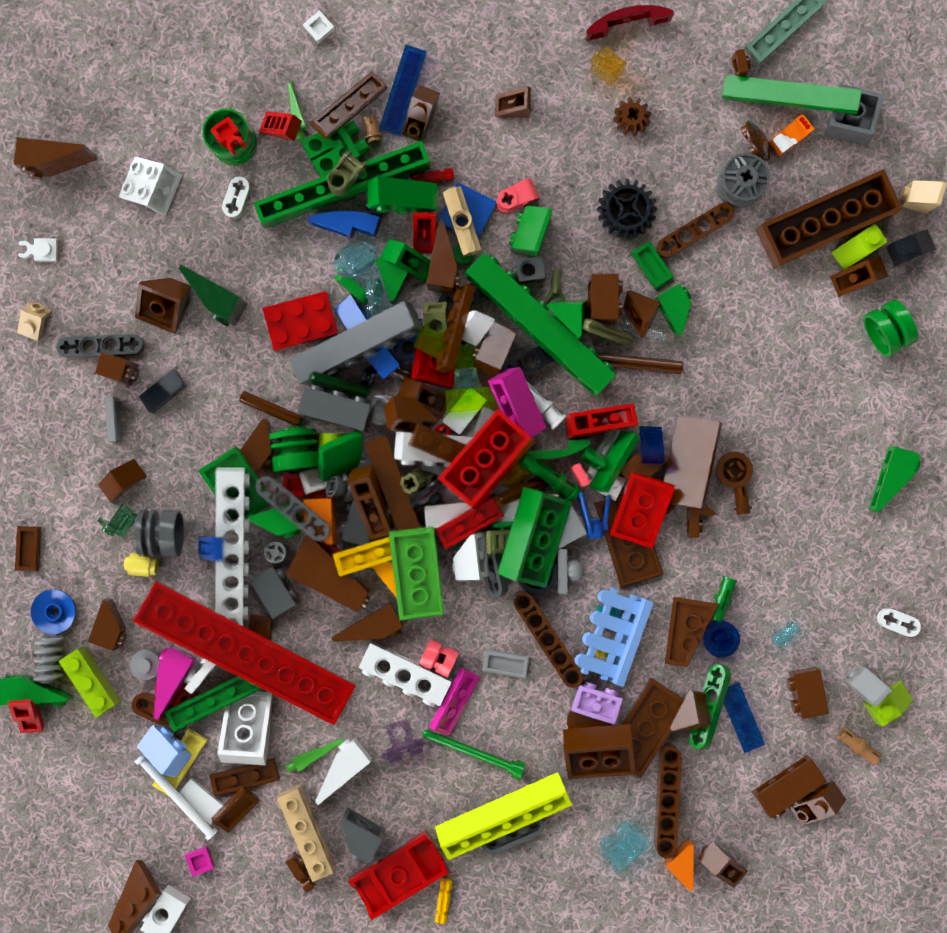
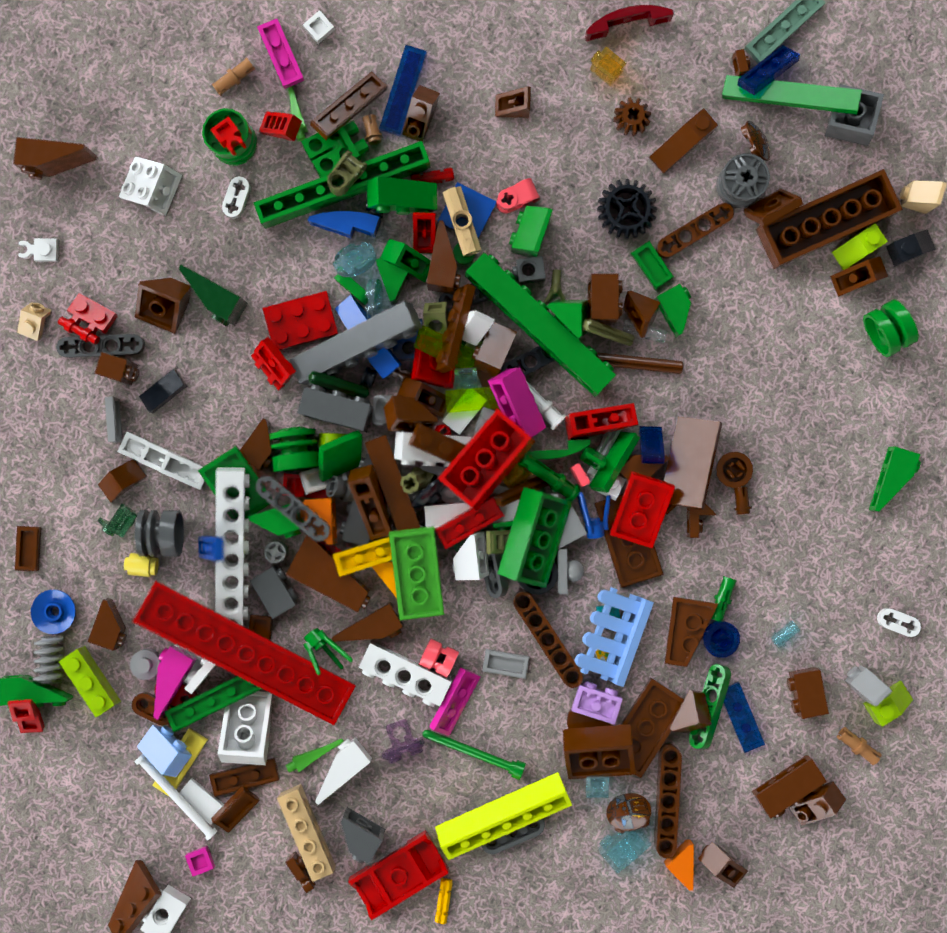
reddish brown axle [239,391,303,427] -> none
orange leg [768,113,814,157] -> none
none -> plate [58,293,118,345]
none -> white slope [117,431,205,490]
none -> medium nougat pin [212,57,256,96]
none -> red plate [251,337,296,391]
none -> dark pink plate [257,18,304,89]
none -> green plant [303,628,353,675]
none -> clear light blue slope [585,776,609,798]
none -> reddish brown dish [606,793,651,833]
none -> reddish brown slope [649,108,718,174]
none -> clear blue tile [737,45,800,95]
none -> reddish brown tile [743,188,803,226]

